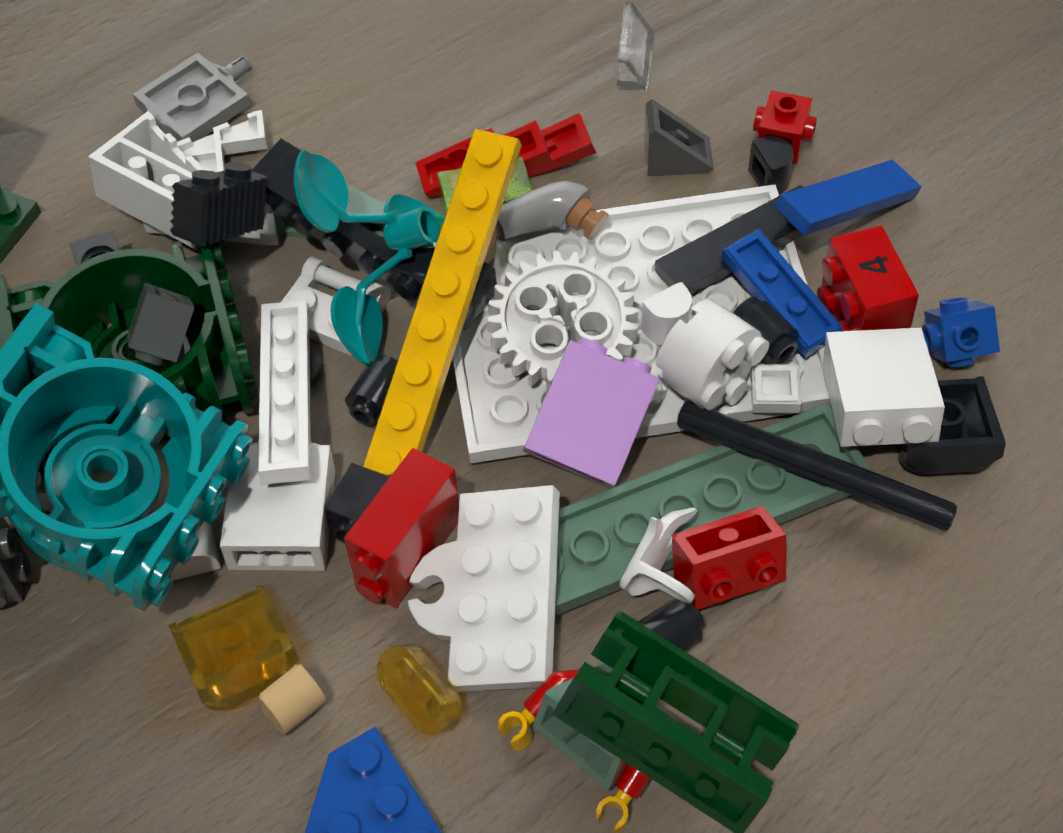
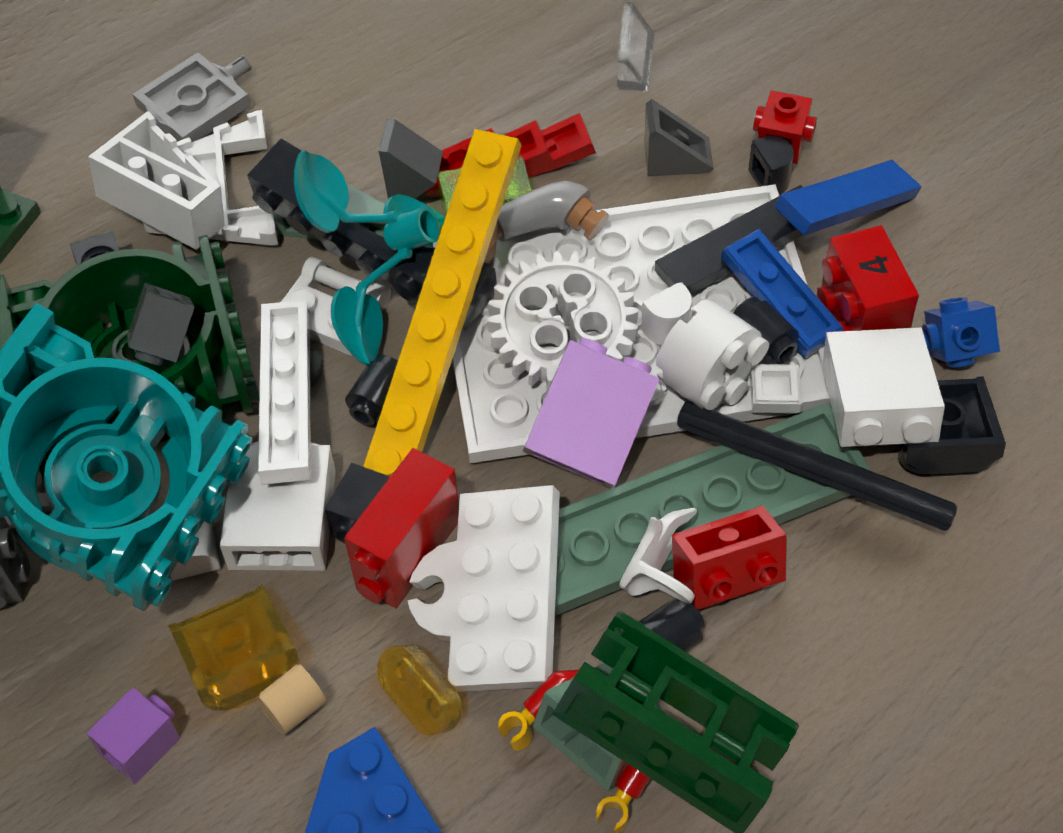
black brick [170,162,267,246] -> none
none -> medium lavender brick [87,687,180,784]
none -> dark grey slope [379,119,443,199]

